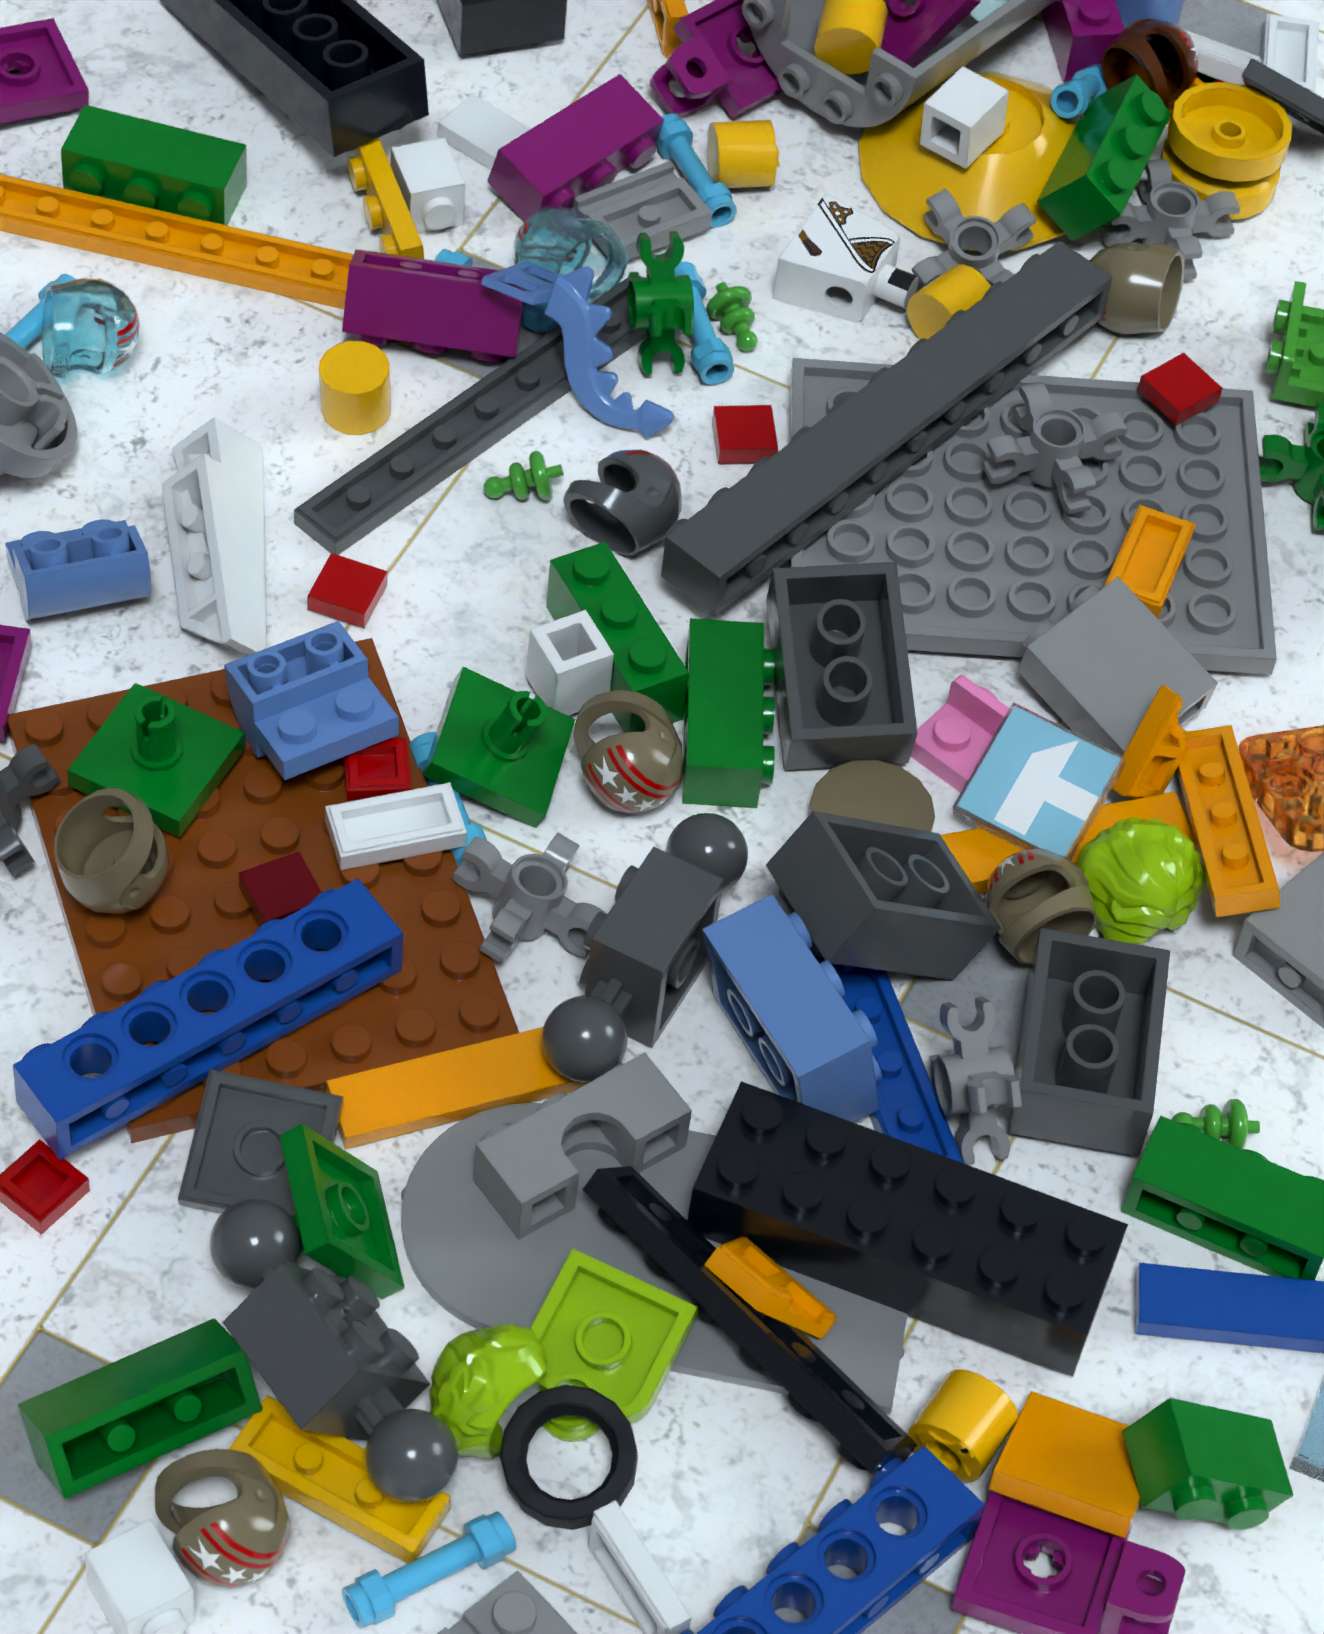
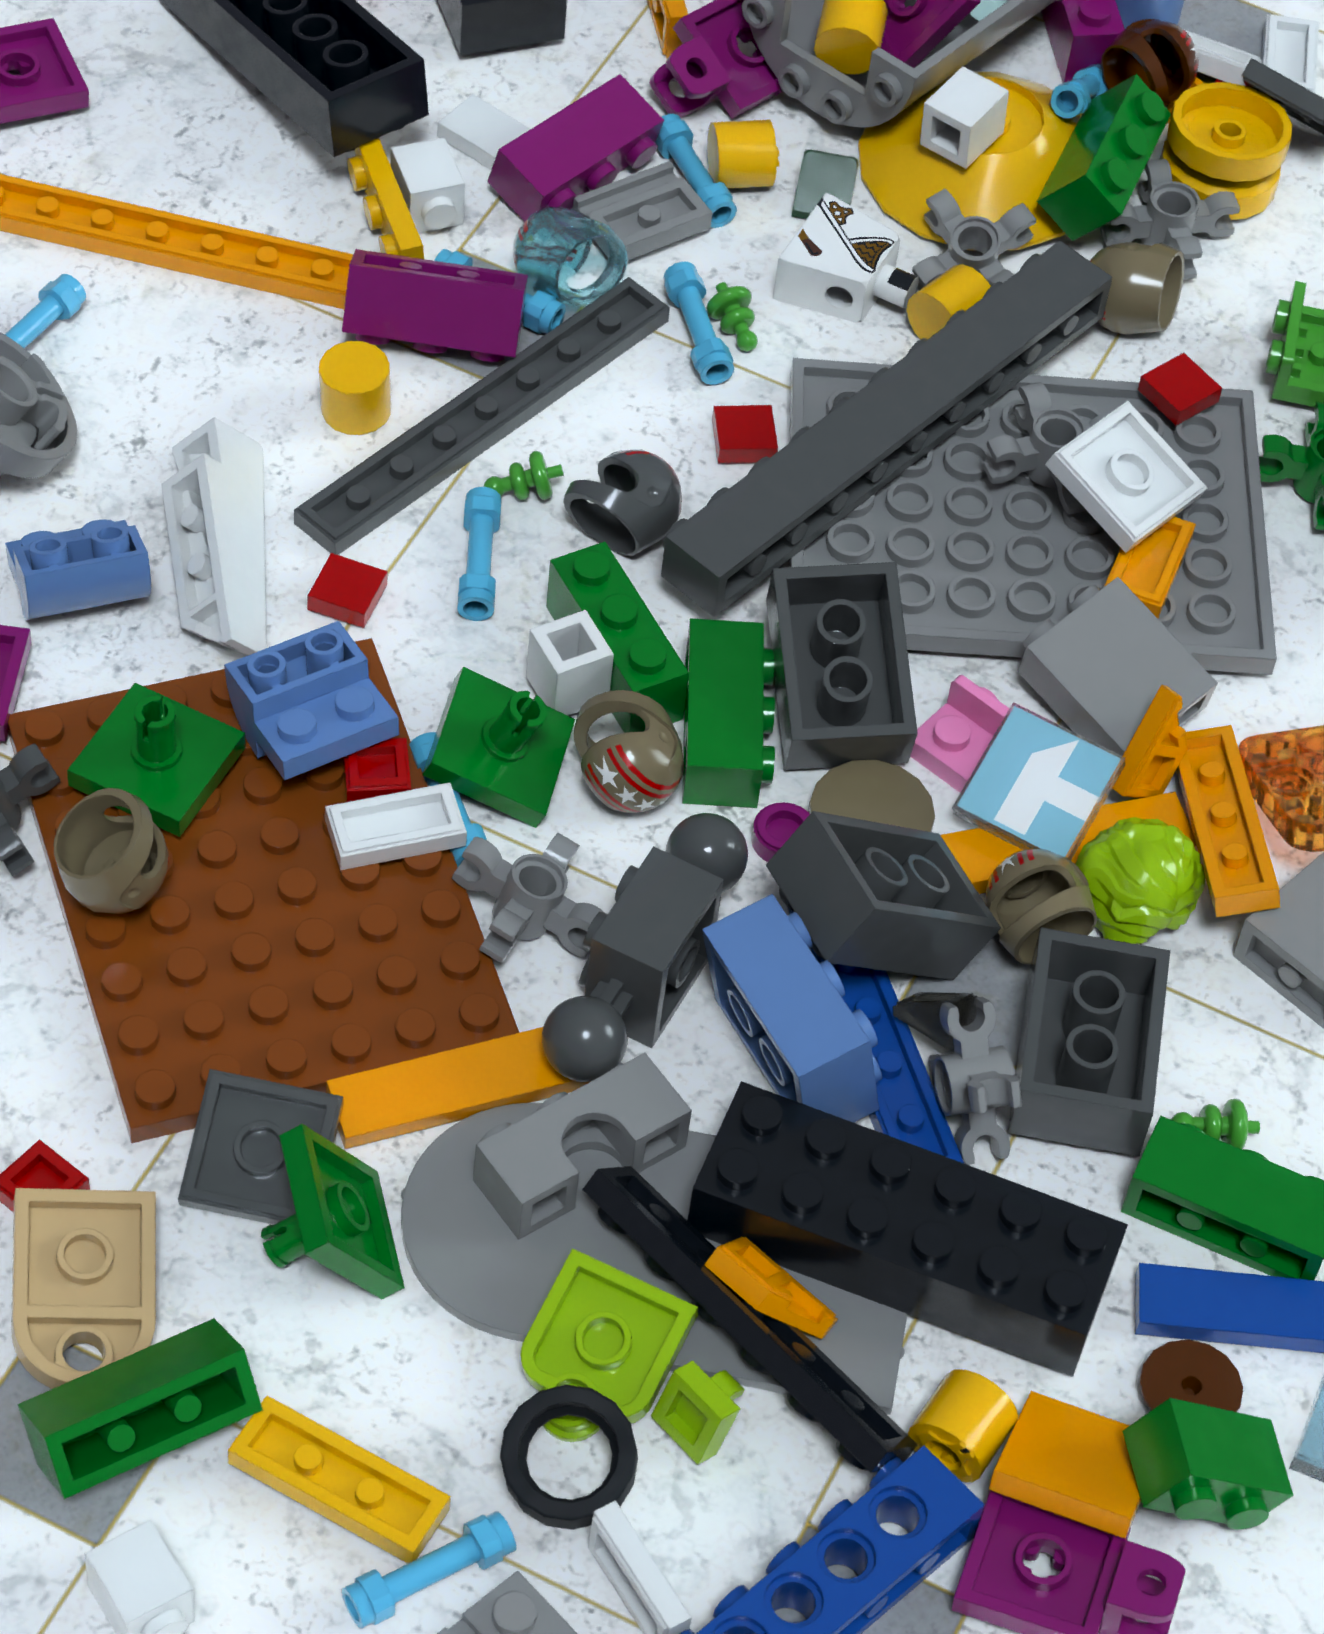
blue brick [13,879,403,1160] -> none
clear light blue helmet [42,278,140,379] -> none
green brick [61,105,247,225] -> none
dark tan helmet [155,1449,290,1588] -> none
dark grey brick [210,1199,458,1503] -> none
dark red tile [239,851,322,926] -> none
lime hair [429,1324,548,1459] -> none
medium blue piece [481,261,675,439] -> none
green pin [628,231,694,374] -> none
none -> tan tile [11,1188,156,1389]
none -> medium azure bar [457,487,501,621]
none -> lime tile [651,1360,745,1465]
none -> magenta tile [751,802,810,862]
none -> slope [792,149,859,219]
none -> clear smoke slope [893,992,978,1053]
none -> white tile [1045,401,1208,553]
none -> reddish brown piece [1139,1340,1243,1412]

